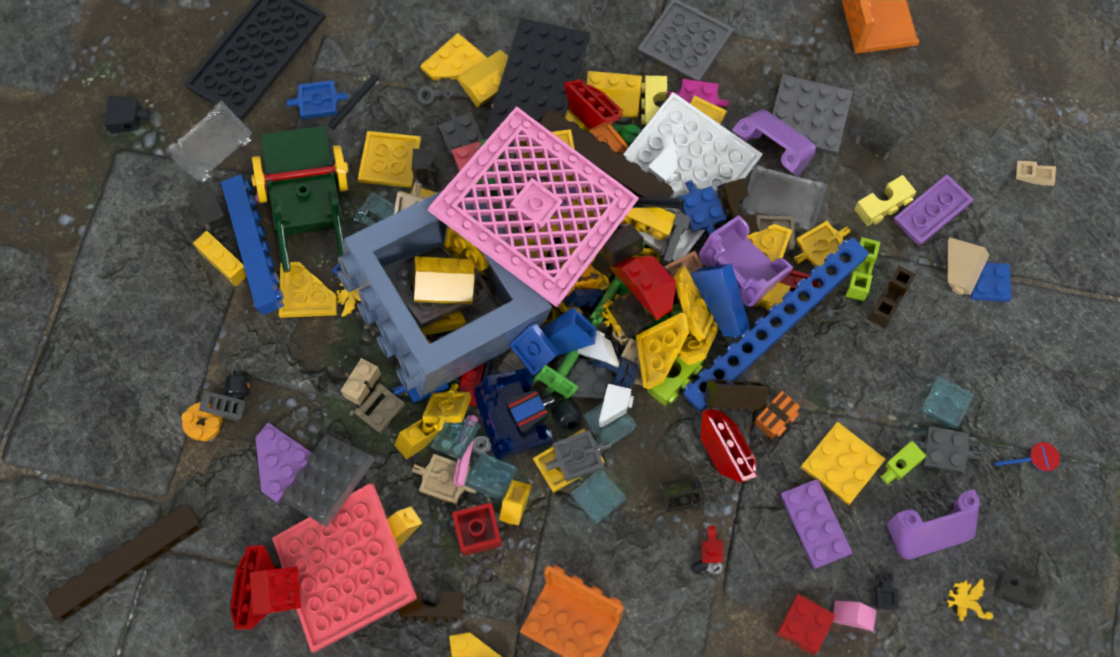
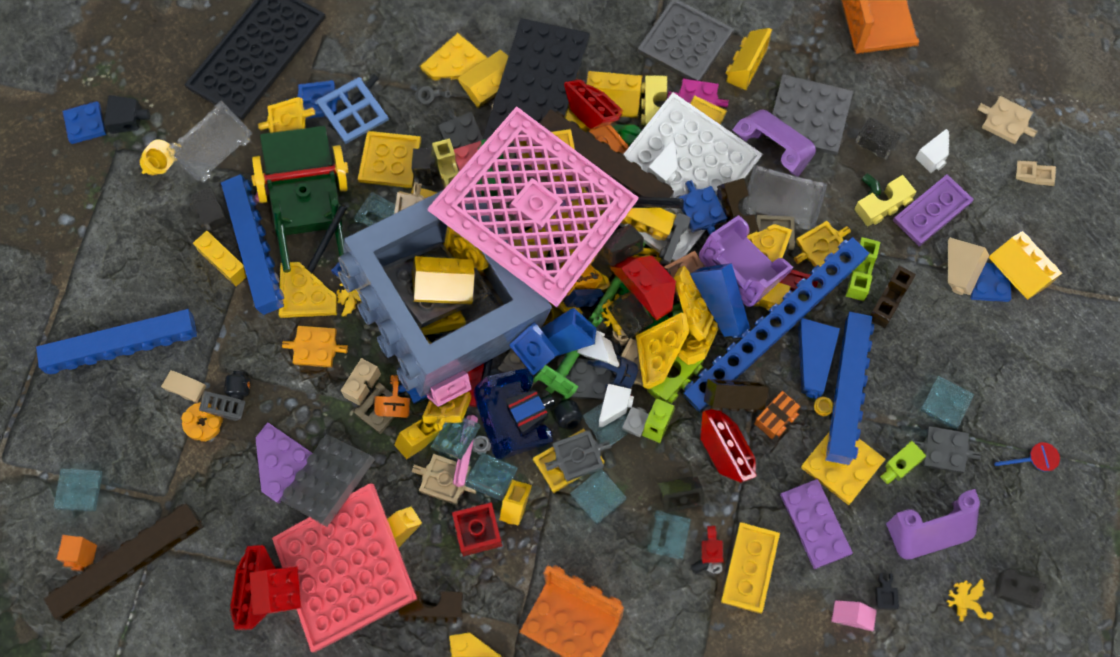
red brick [776,594,836,655] -> none
none -> blue brick [36,309,197,374]
none -> clear light blue plate [53,469,103,511]
none -> orange brick [57,535,97,572]
none -> blue plate [63,101,106,144]
none -> yellow piece [139,139,175,175]
none -> tan slope [161,370,206,403]
none -> yellow plate [258,97,315,133]
none -> light orange plate [282,326,348,367]
none -> black bar [307,204,347,273]
none -> medium blue window [315,77,389,144]
none -> orange helmet [374,375,410,418]
none -> bright pink panel [427,371,471,407]
none -> light yellow arch [432,138,459,189]
none -> light grey bracket [622,407,649,437]
none -> lime torso [642,398,675,443]
none -> clear light blue plate [647,511,691,560]
none -> yellow plate [721,522,780,614]
none -> yellow slope [726,28,772,90]
none -> blue slope [798,318,840,399]
none -> yellow plate [814,397,833,416]
none -> blue brick [825,312,874,465]
none -> dark green arm [862,173,881,197]
none -> white slope [916,129,949,173]
none -> tan plate [977,96,1037,144]
none -> yellow slope [988,231,1062,300]

